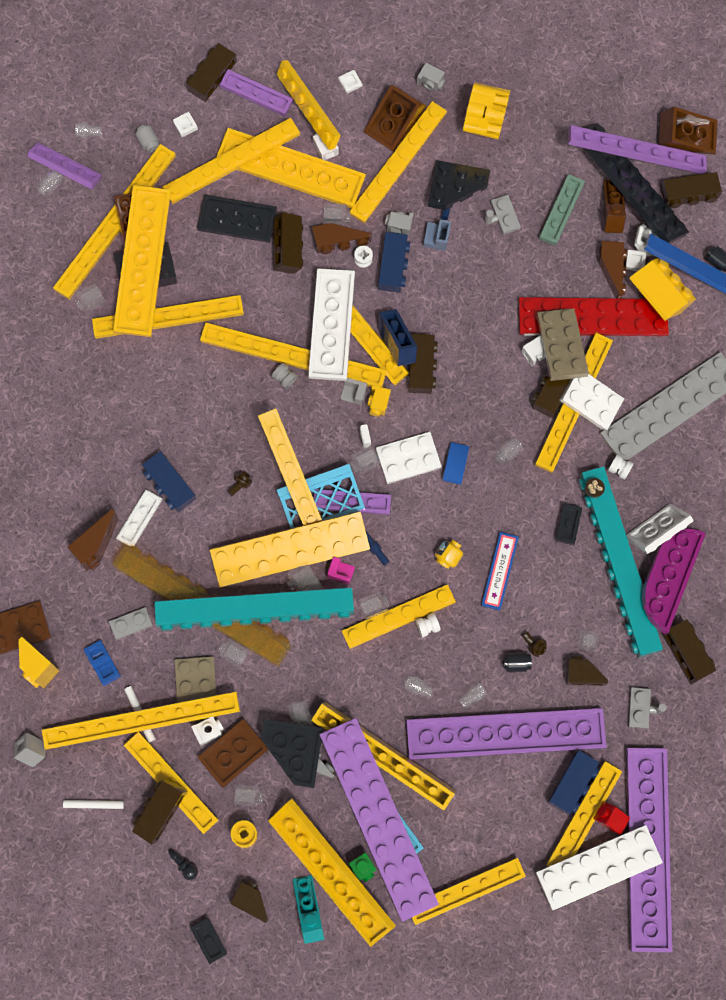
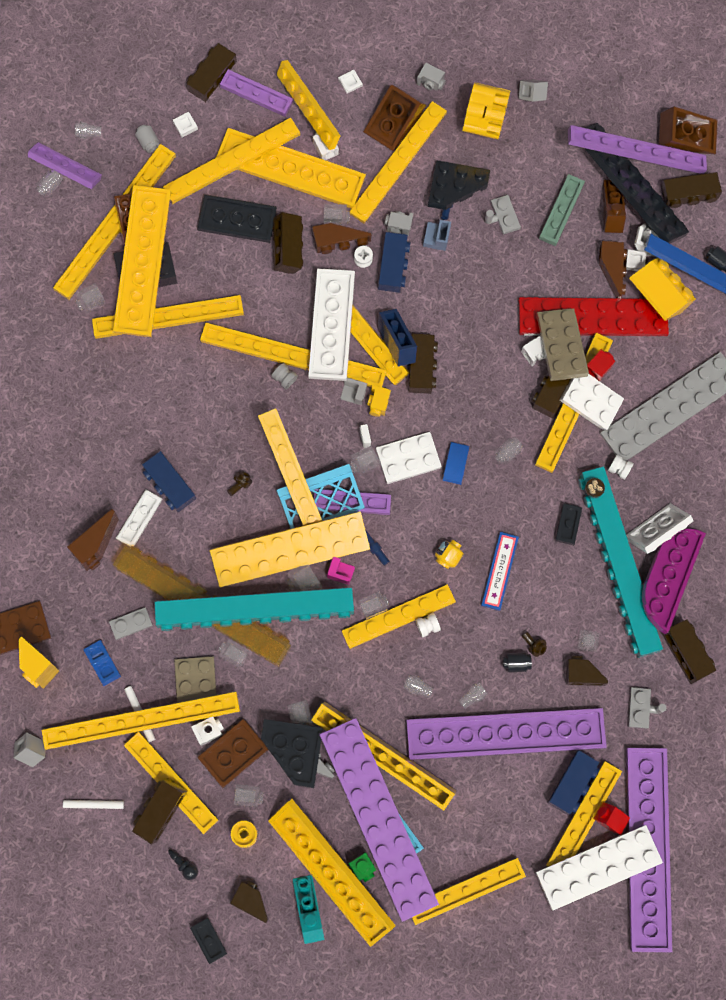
none -> light grey panel [519,79,548,102]
none -> red brick [587,349,615,381]

